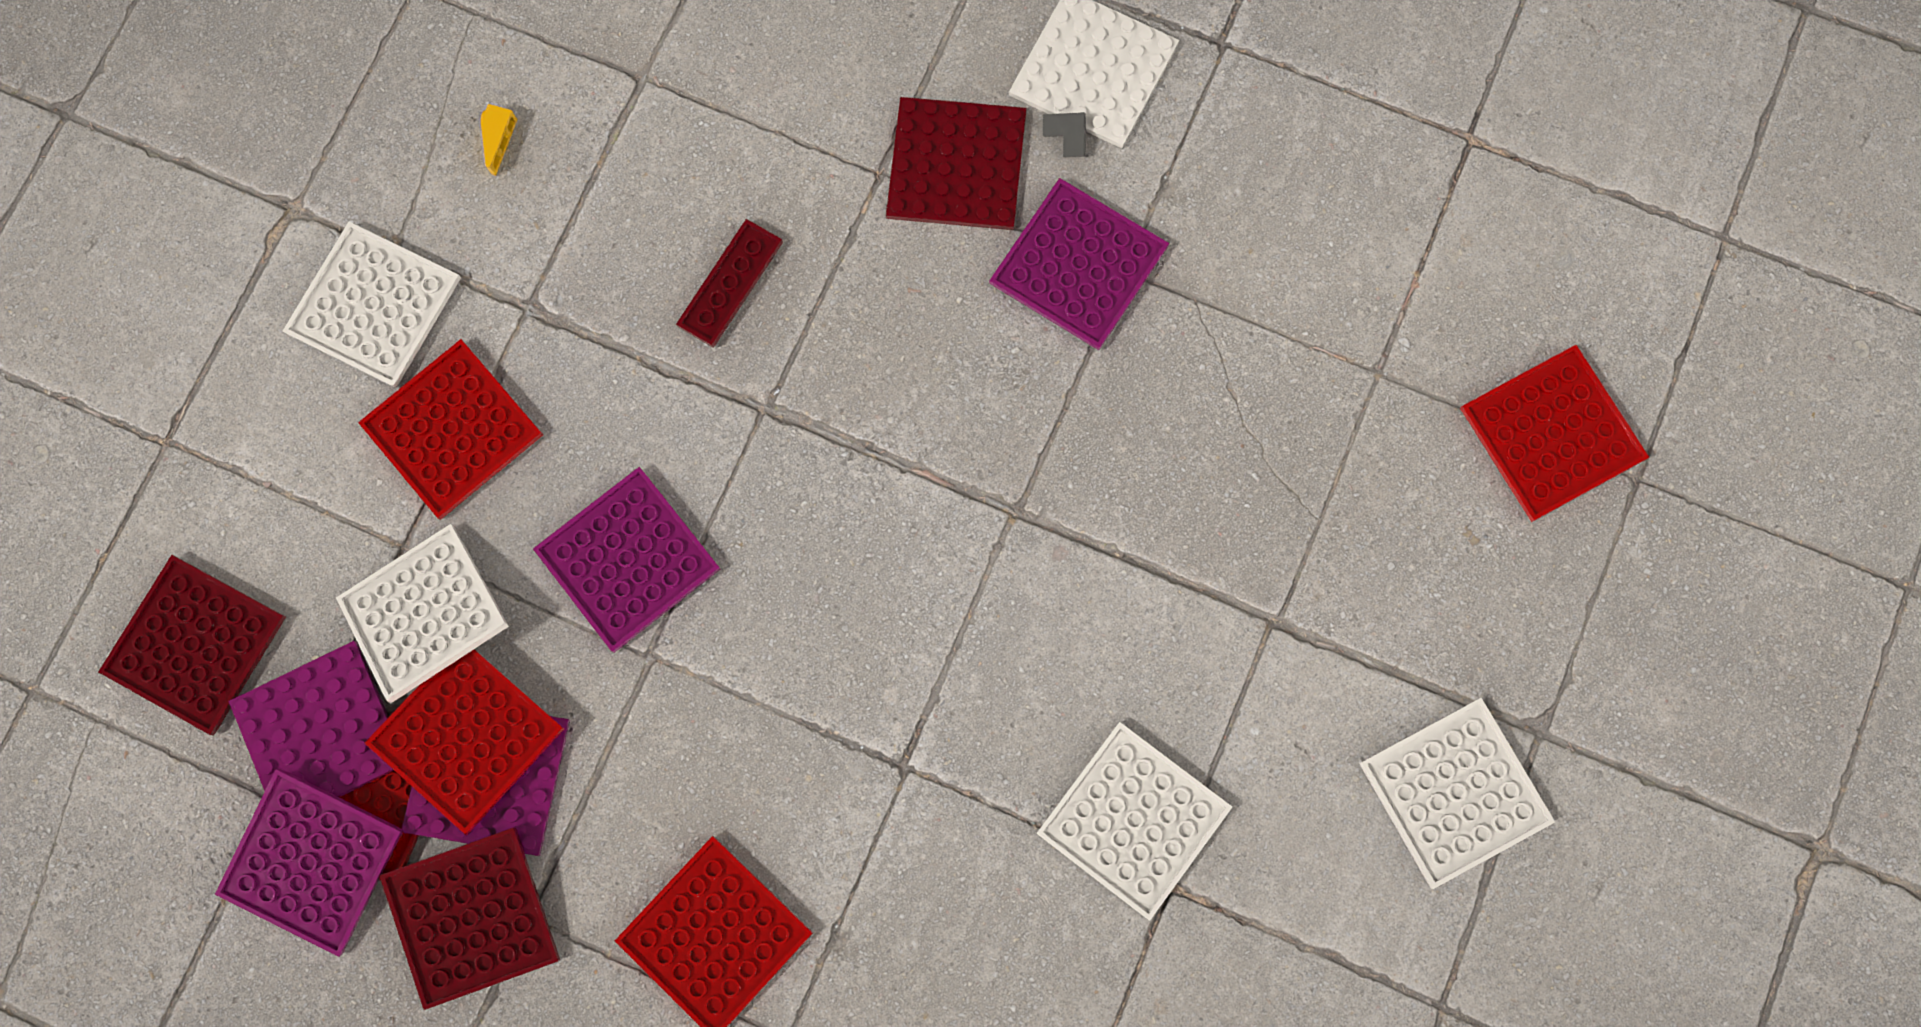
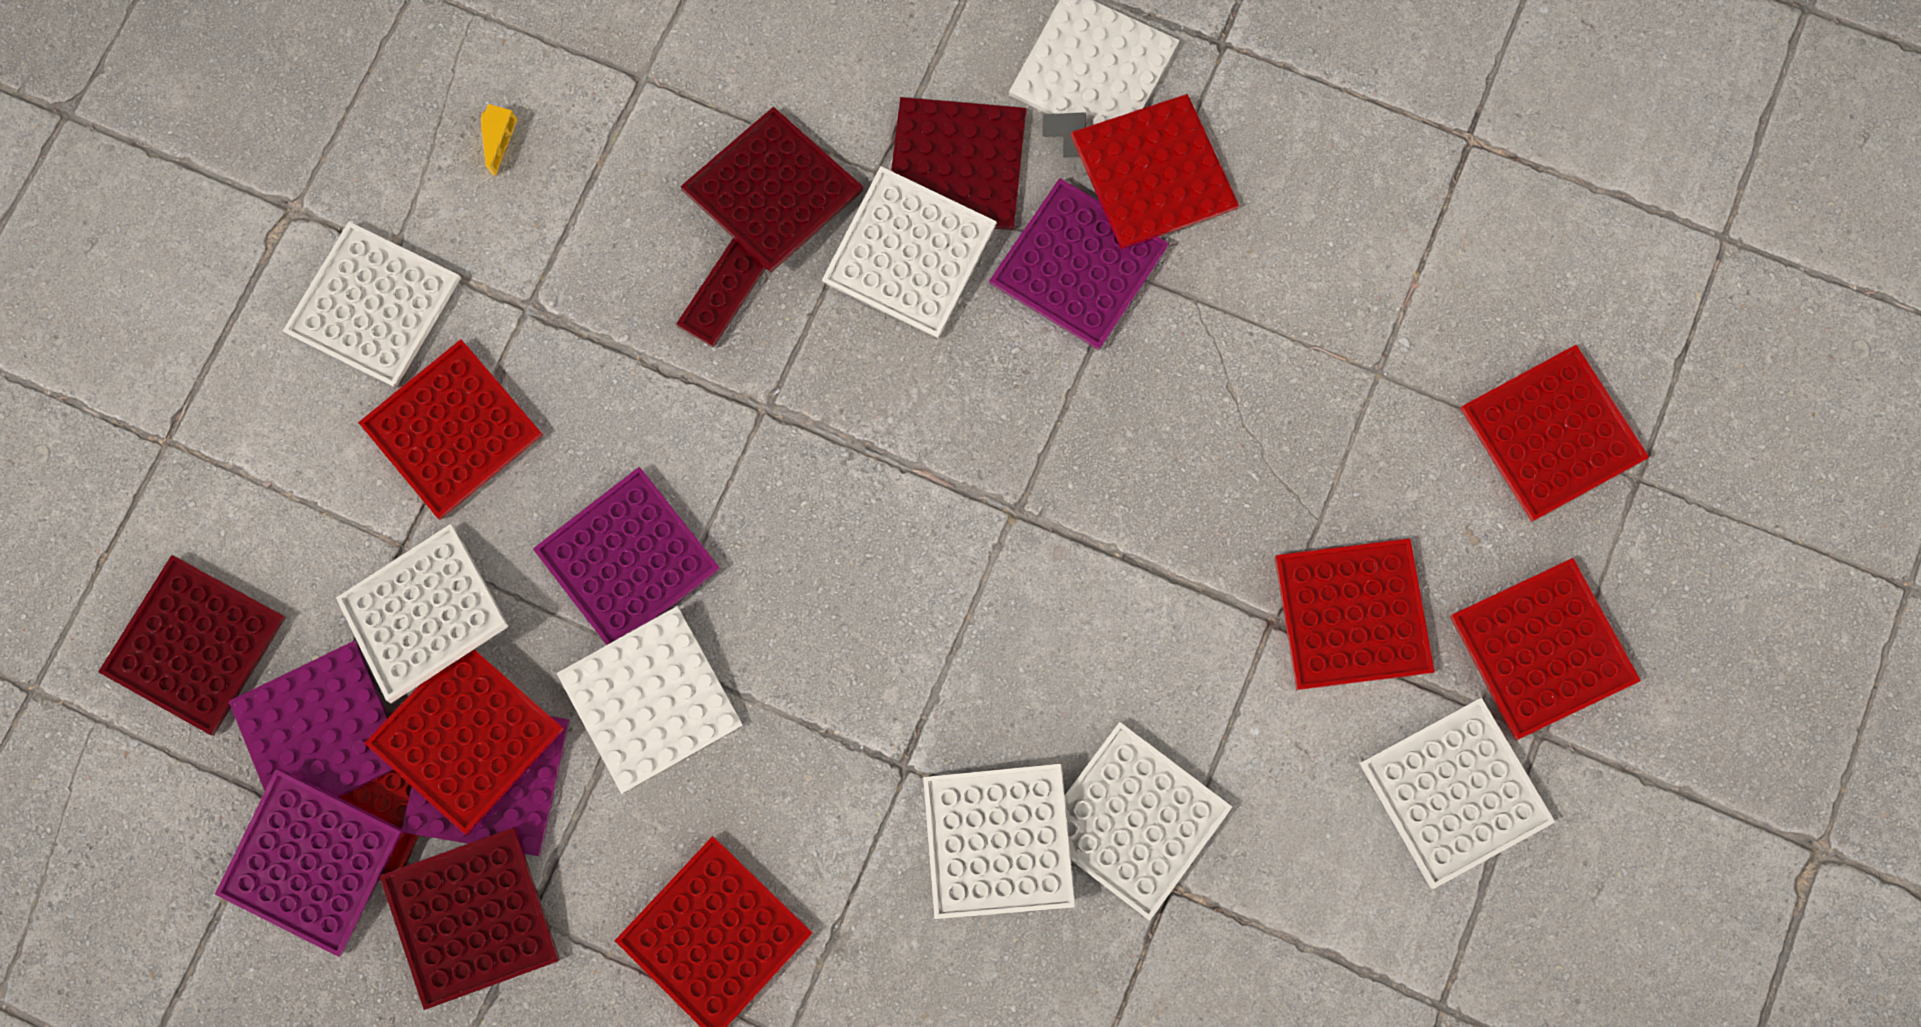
none -> white plate [556,606,743,794]
none -> dark red plate [680,106,864,273]
none -> white plate [822,166,997,339]
none -> white plate [923,764,1076,919]
none -> red plate [1070,94,1239,249]
none -> red plate [1274,538,1435,691]
none -> red plate [1449,558,1641,741]

